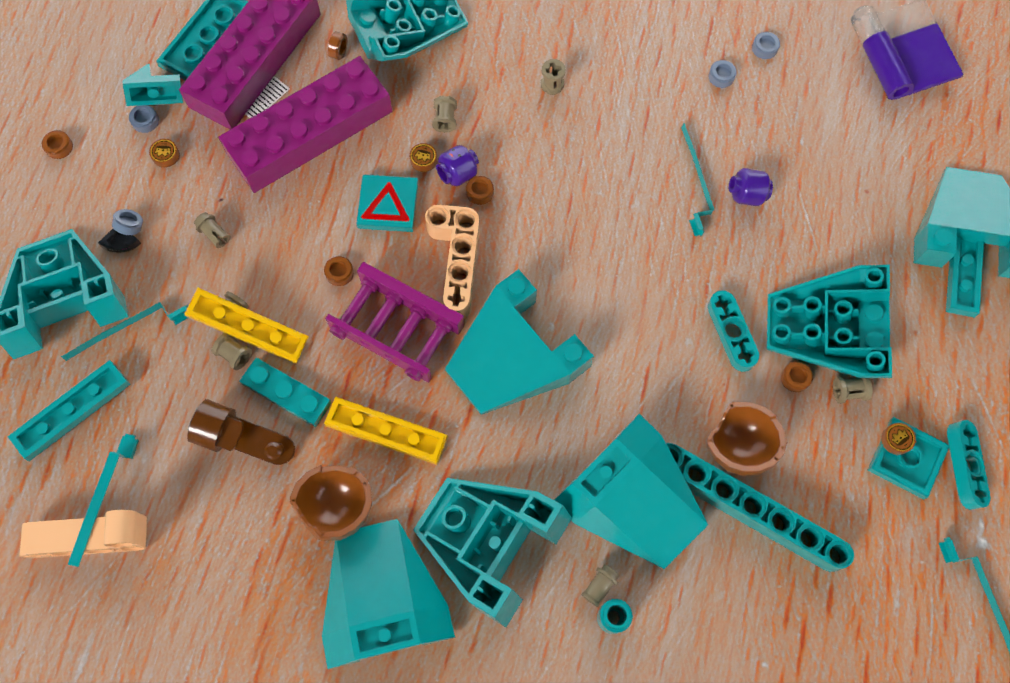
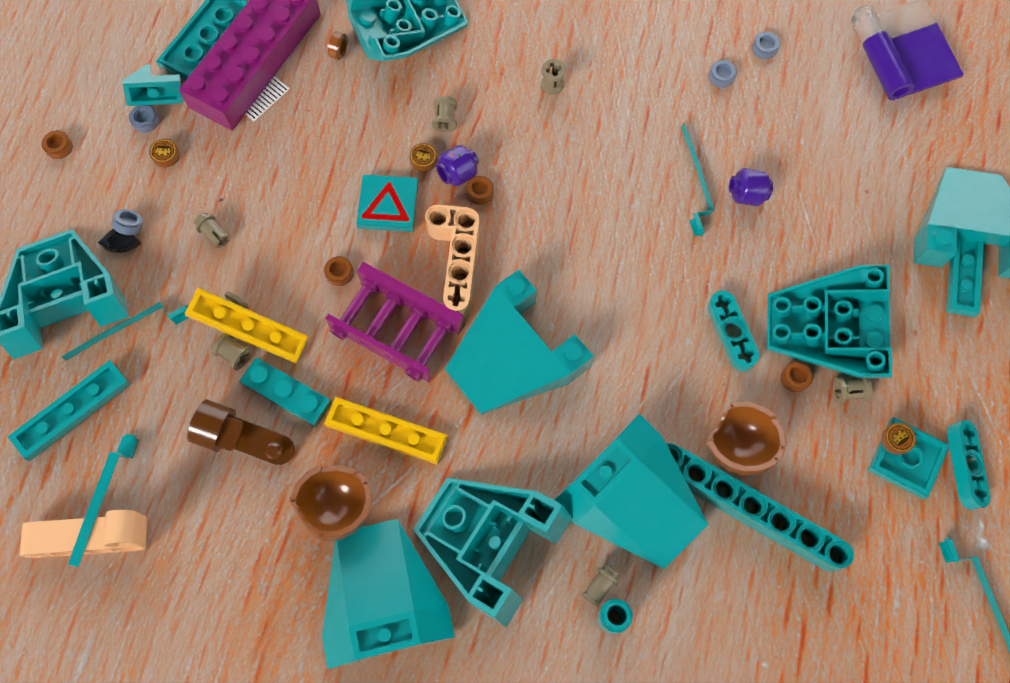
magenta brick [218,56,393,193] -> none

